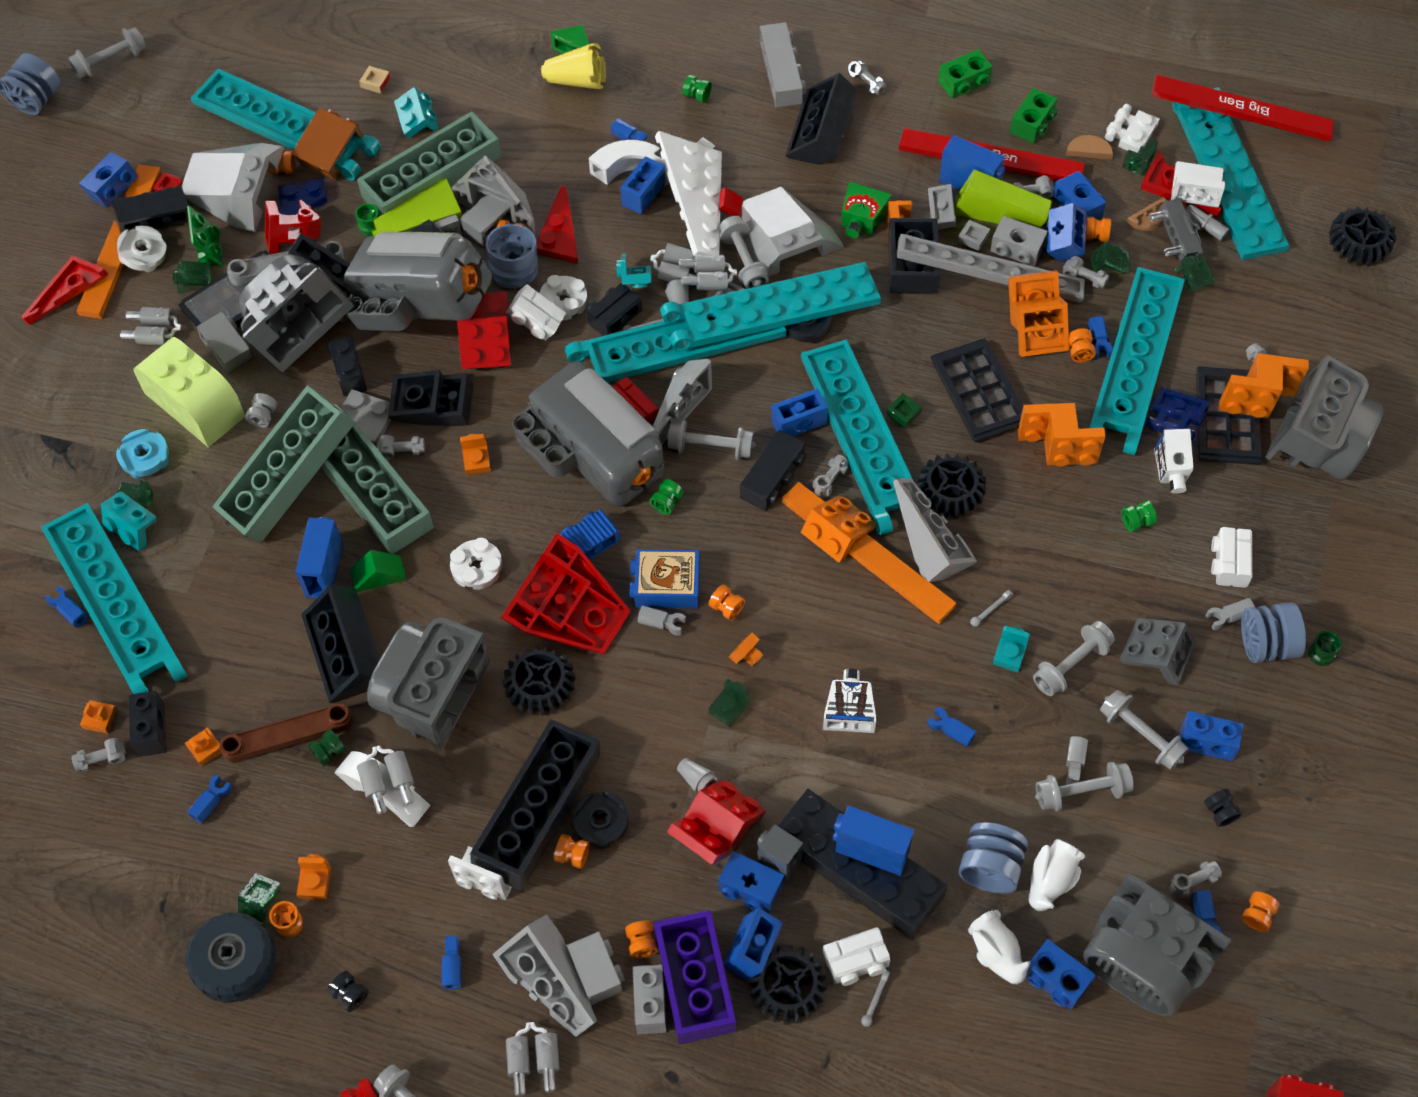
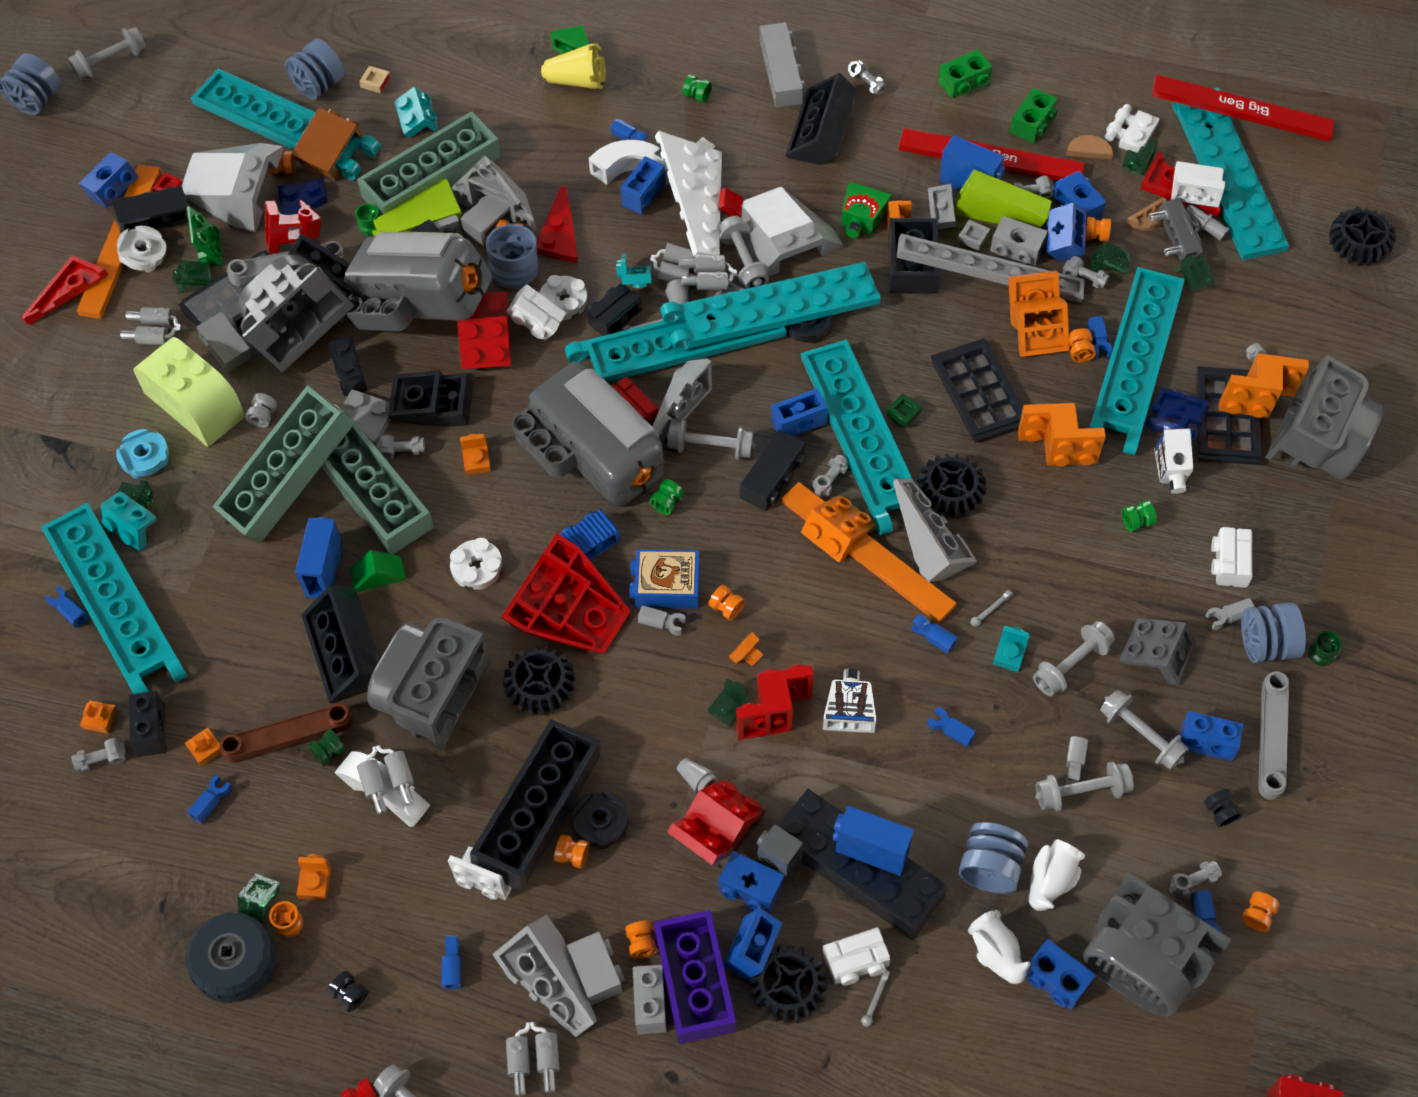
none -> sand blue wheel [285,38,345,100]
none -> red bracket [736,664,813,740]
none -> blue bar [911,614,958,654]
none -> light grey piece [1258,671,1289,800]

